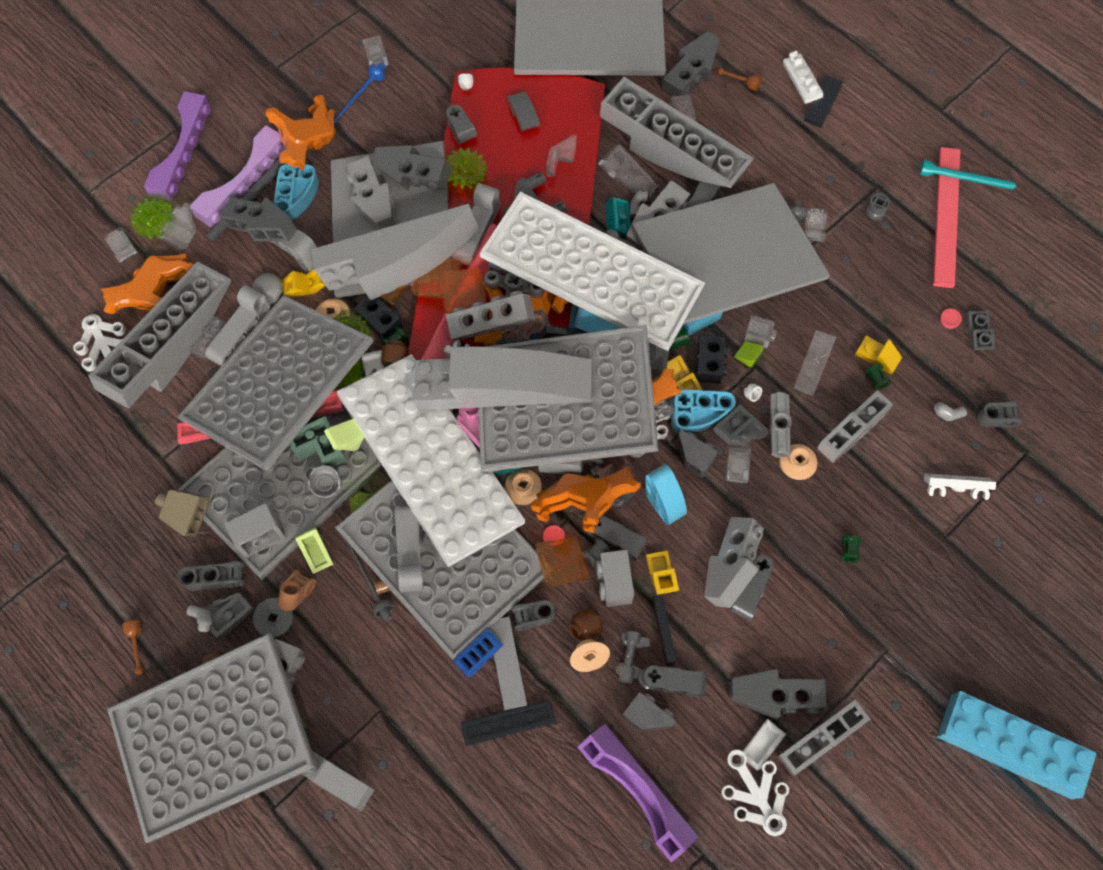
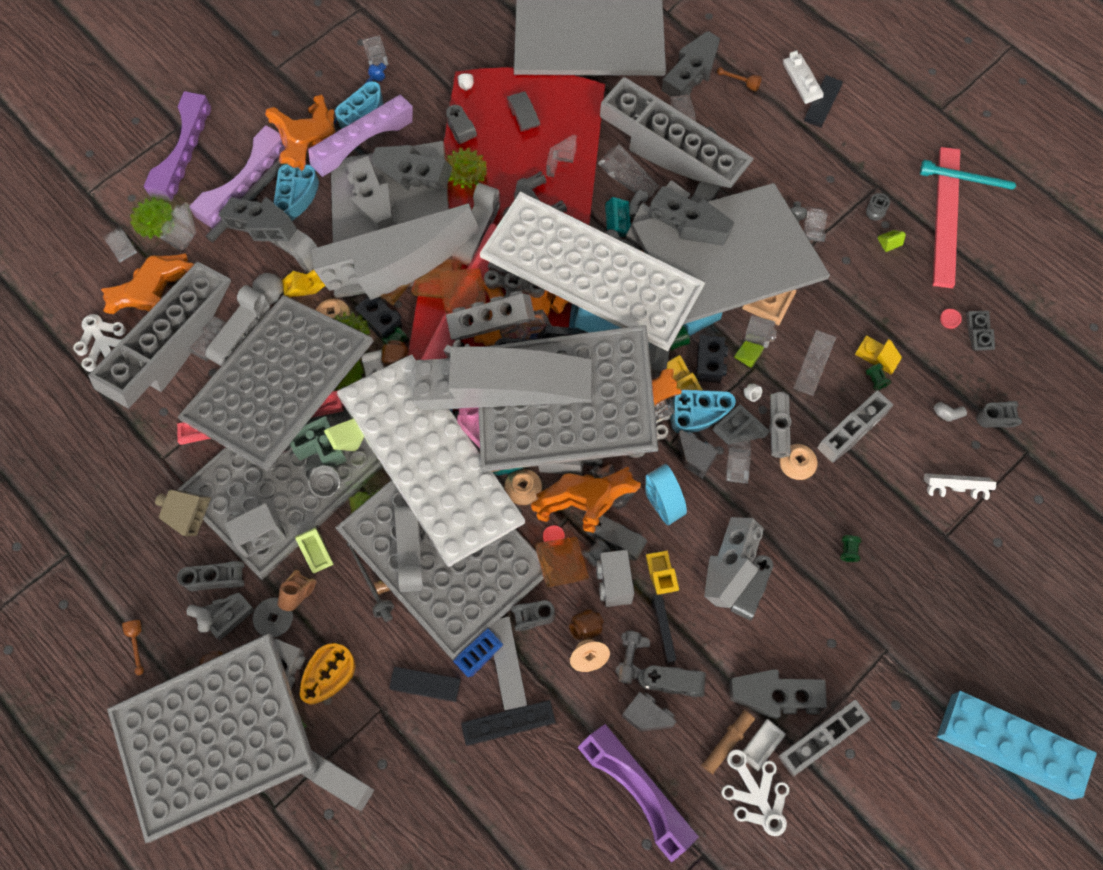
none -> light orange piece [300,643,355,705]
none -> lavender arch [308,95,413,177]
none -> medium azure beam [335,81,383,129]
none -> black tile [389,667,461,703]
none -> dark grey brick [648,186,735,246]
none -> medium nougat pin [701,710,755,775]
none -> light nougat tile [742,290,797,325]
none -> lime slope [877,230,906,252]

